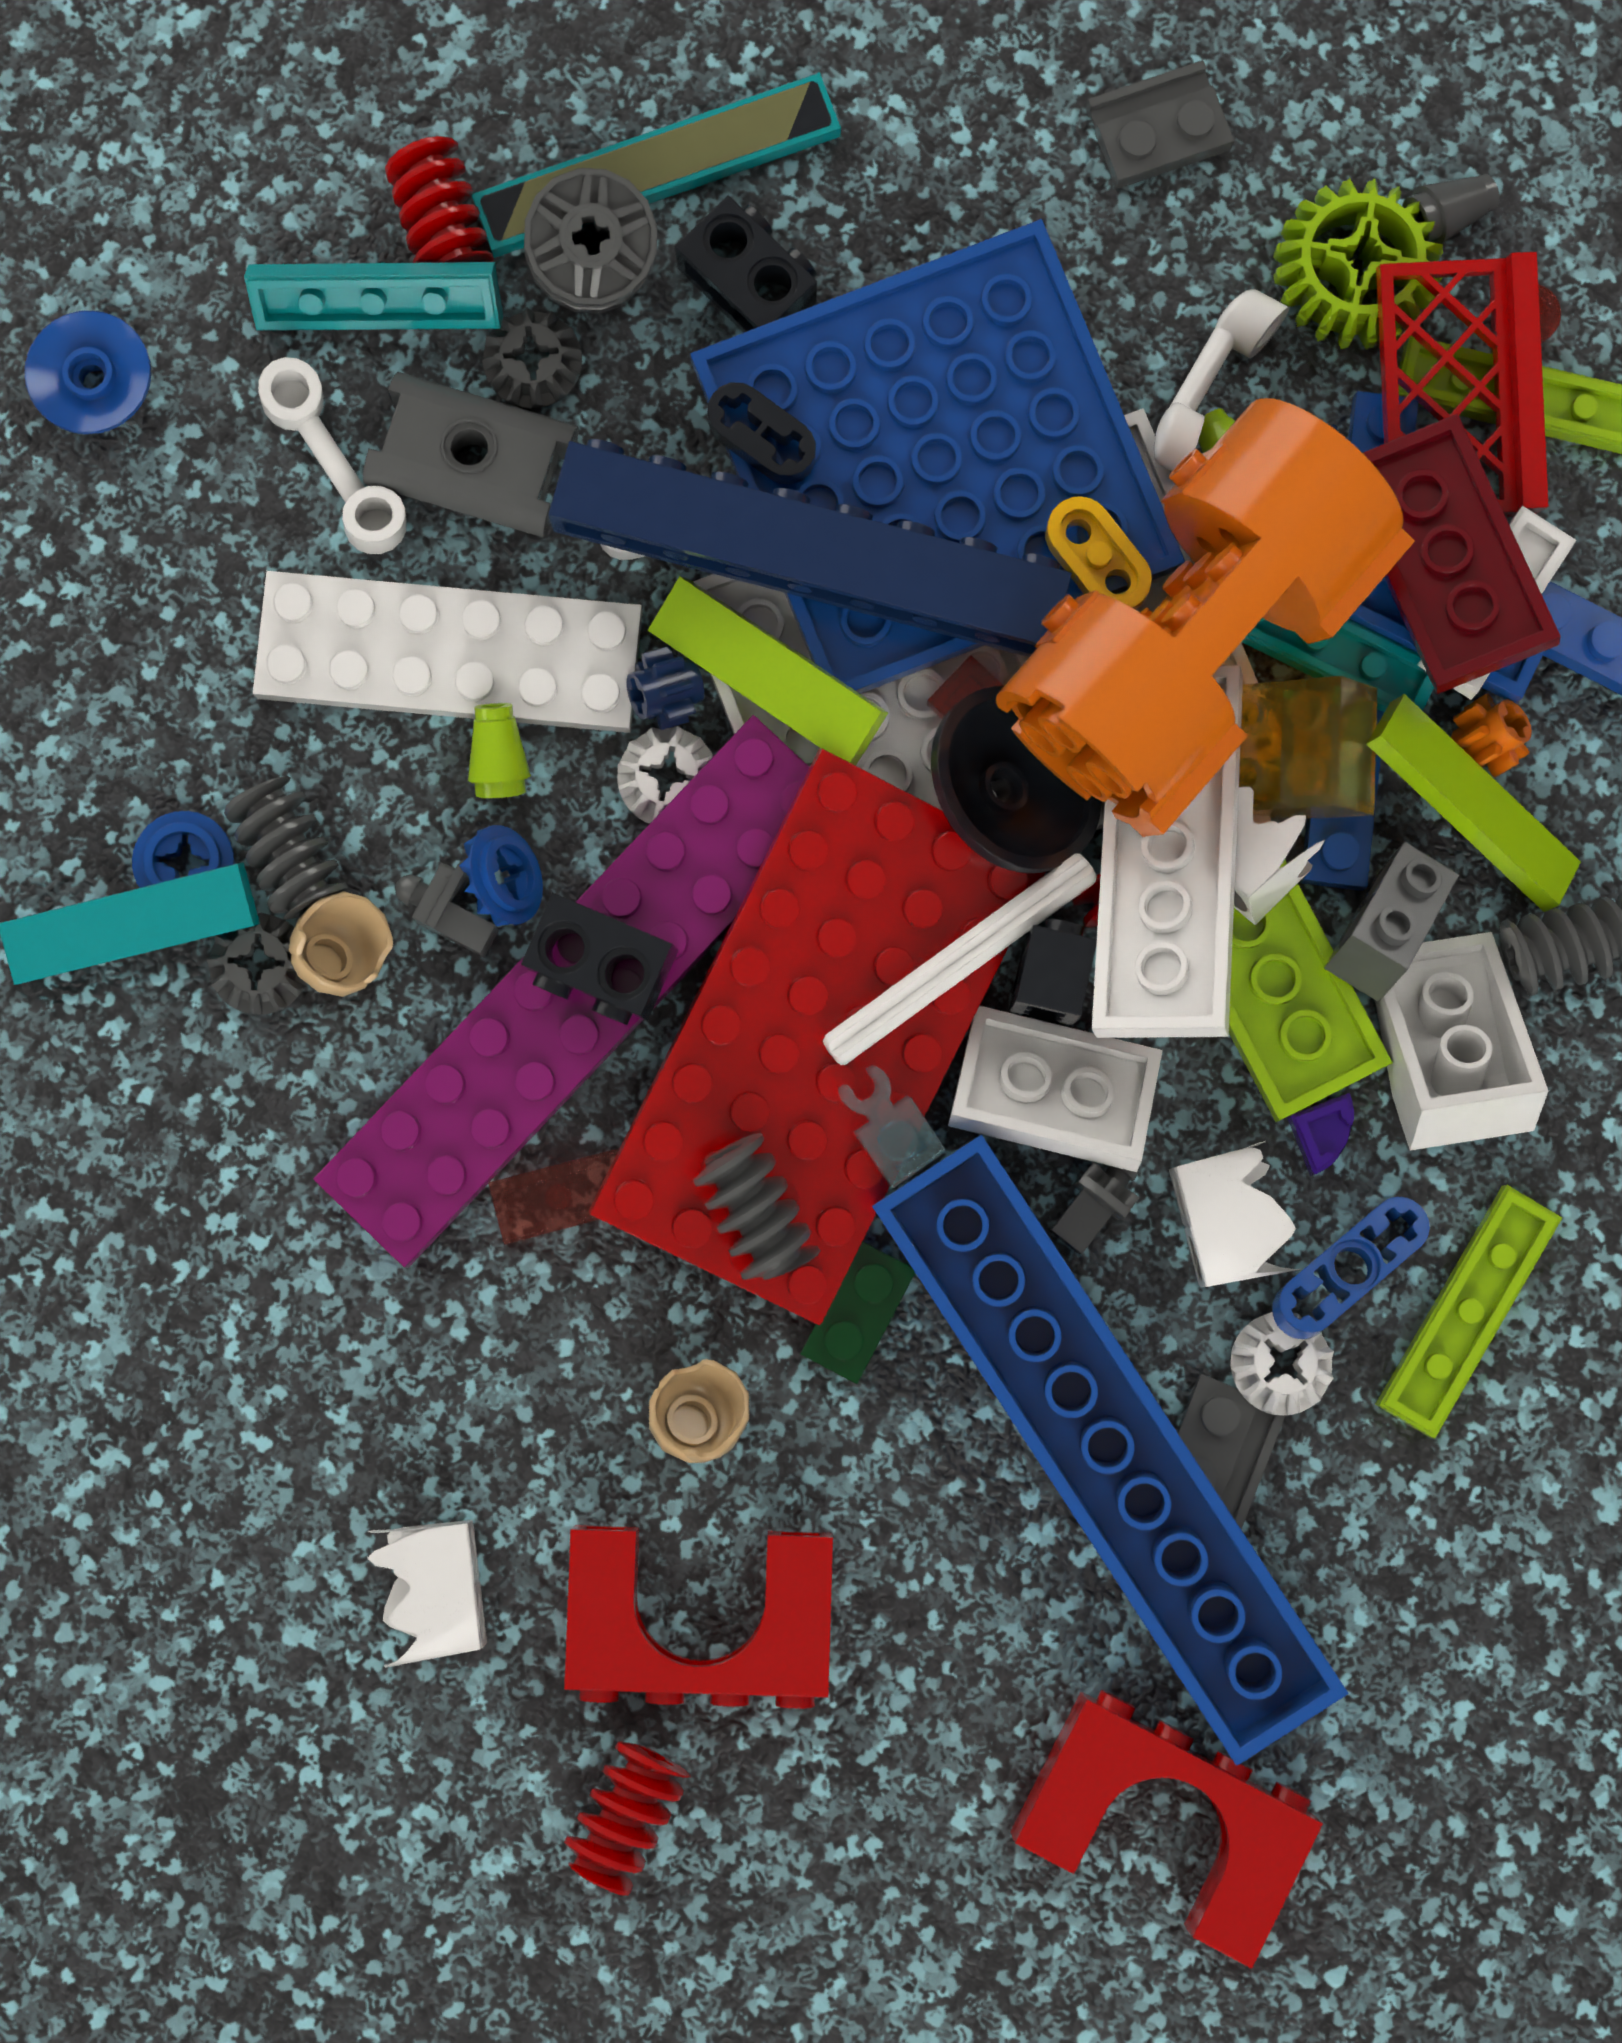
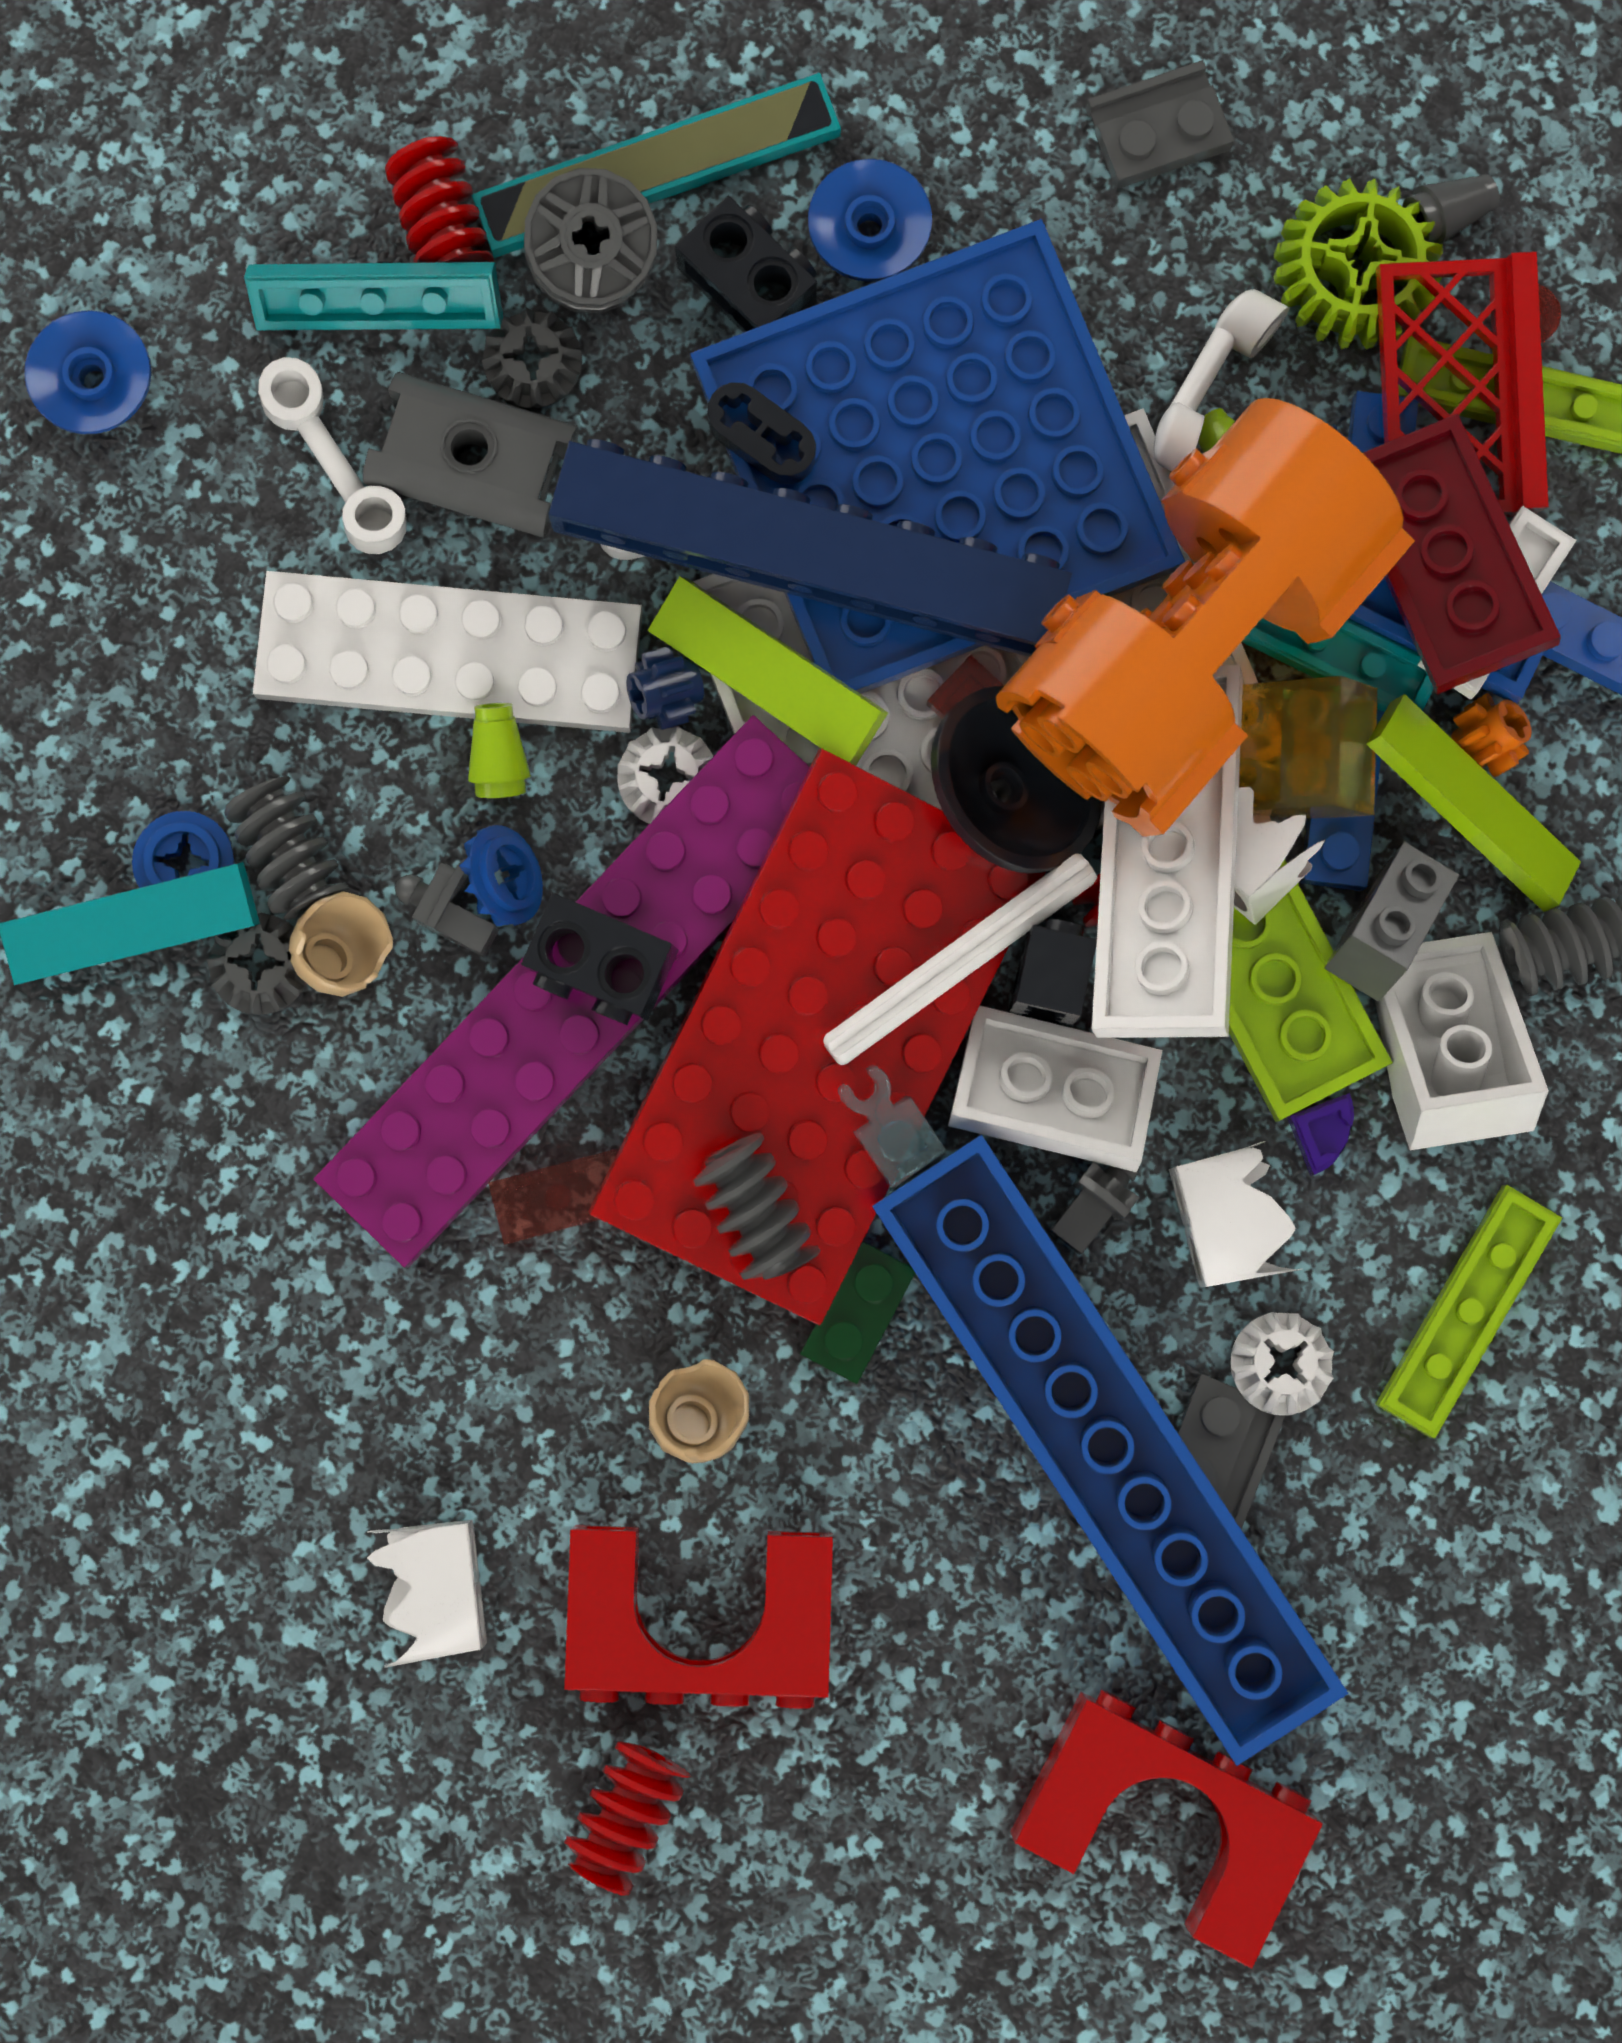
yellow plate [1045,496,1152,610] -> none
blue beam [1272,1197,1430,1339] -> none
none -> blue dish [808,159,932,282]

